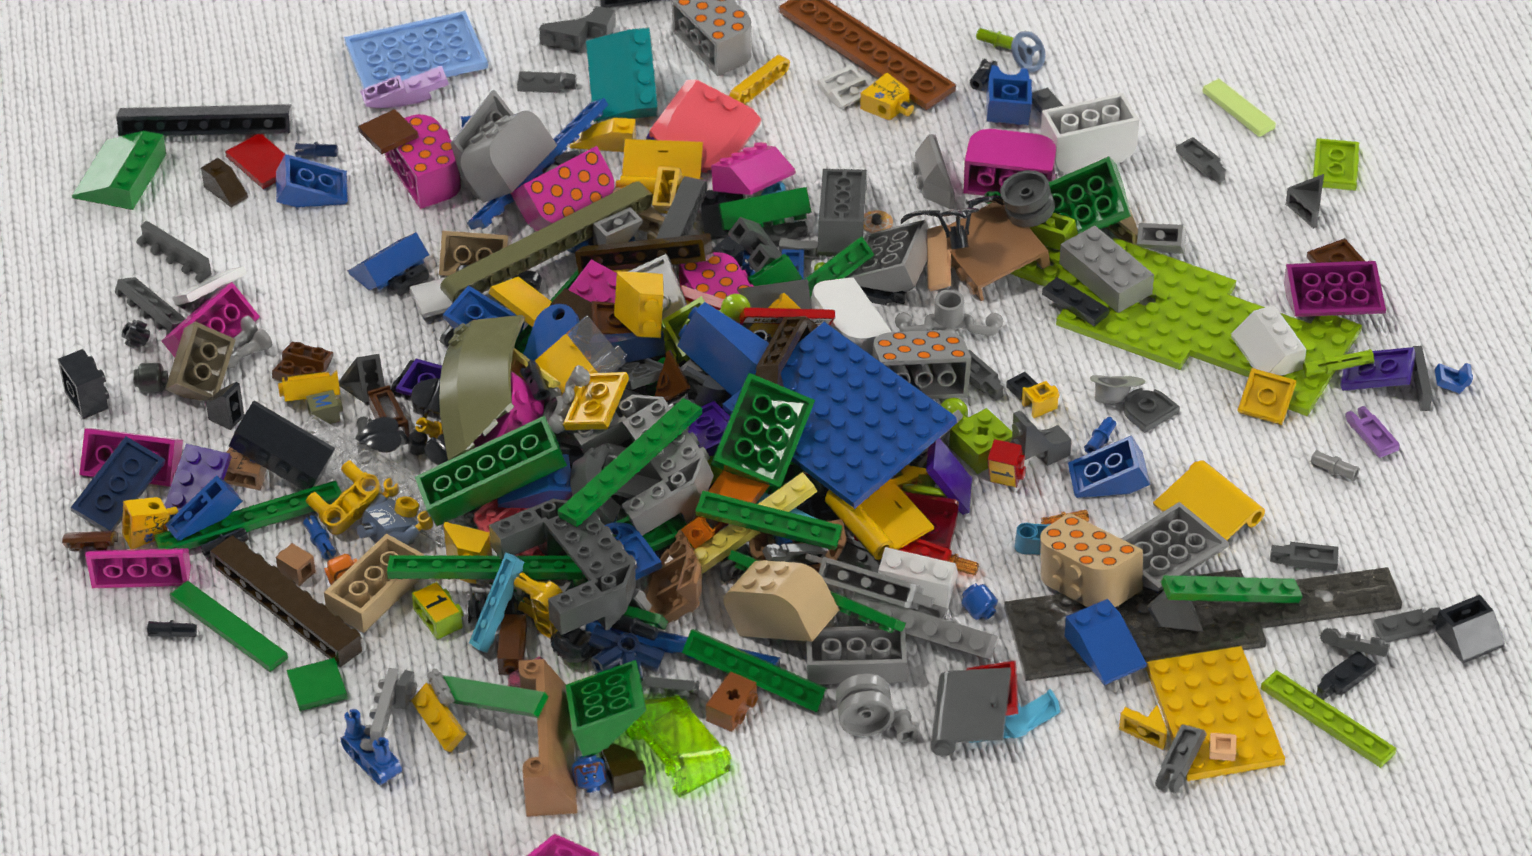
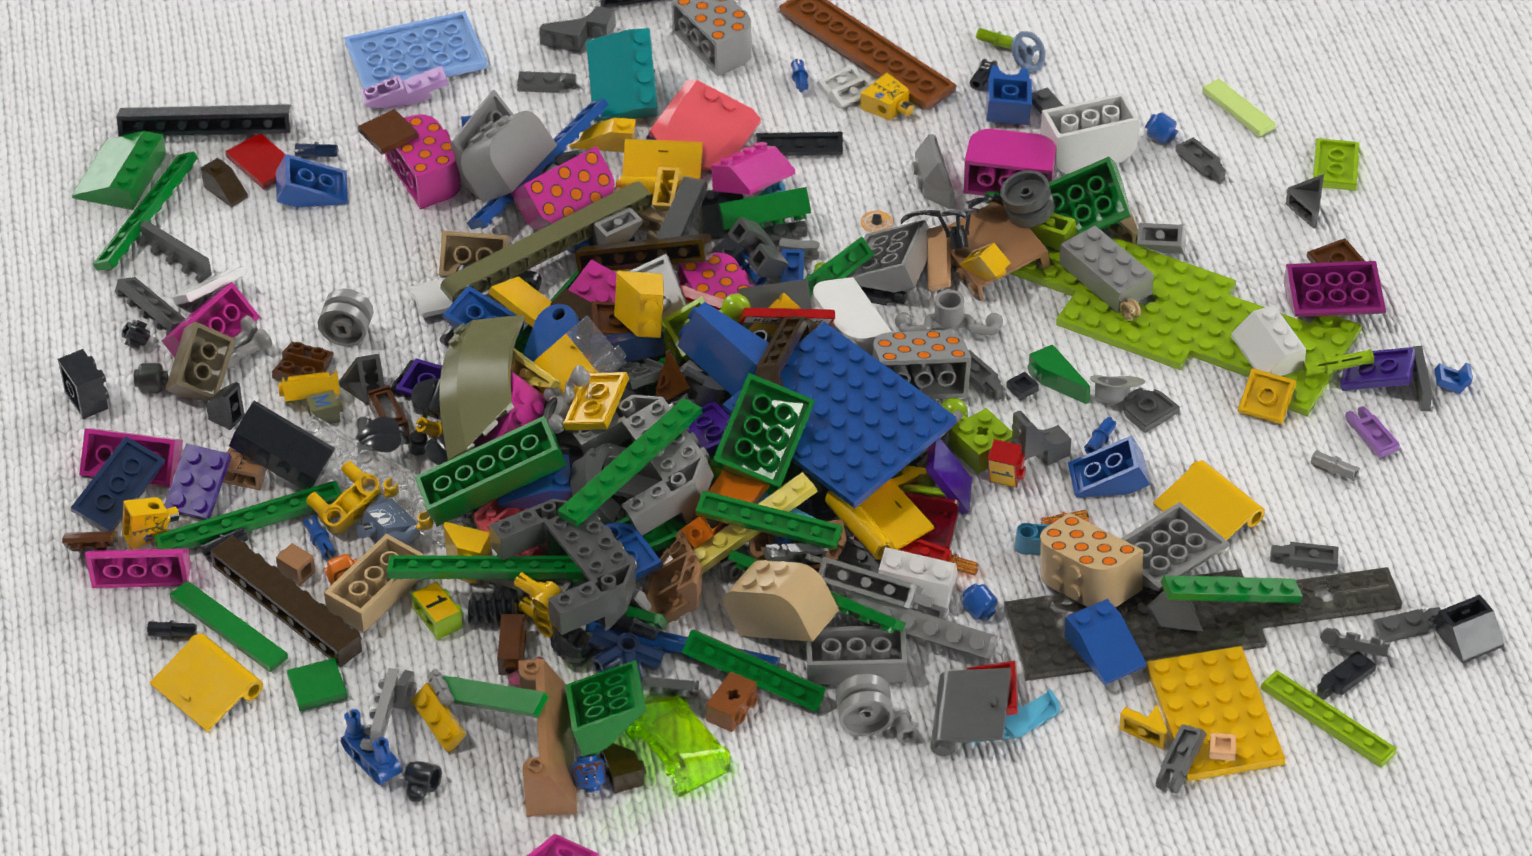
blue slope [165,475,243,541] -> none
blue slope [347,232,429,290] -> none
black bar [389,264,429,296] -> none
yellow tile [394,496,420,518] -> none
medium azure plate [469,553,524,653] -> none
black bar [520,360,550,401] -> none
yellow beam [729,55,790,104] -> none
green brick [748,254,803,286] -> none
dark grey slope [818,168,867,257] -> none
yellow window [1022,381,1060,418] -> none
black plate [1042,277,1109,326] -> none
none -> green plate [92,151,198,271]
none -> yellow door [149,633,263,732]
none -> light grey wheel [317,288,374,347]
none -> black piece [404,761,442,802]
none -> black hinge [756,132,843,156]
none -> blue axle [791,59,809,93]
none -> yellow slope [960,242,1011,281]
none -> green slope [1027,344,1090,404]
none -> tan bush [1119,298,1141,321]
none -> blue head [1145,112,1178,144]

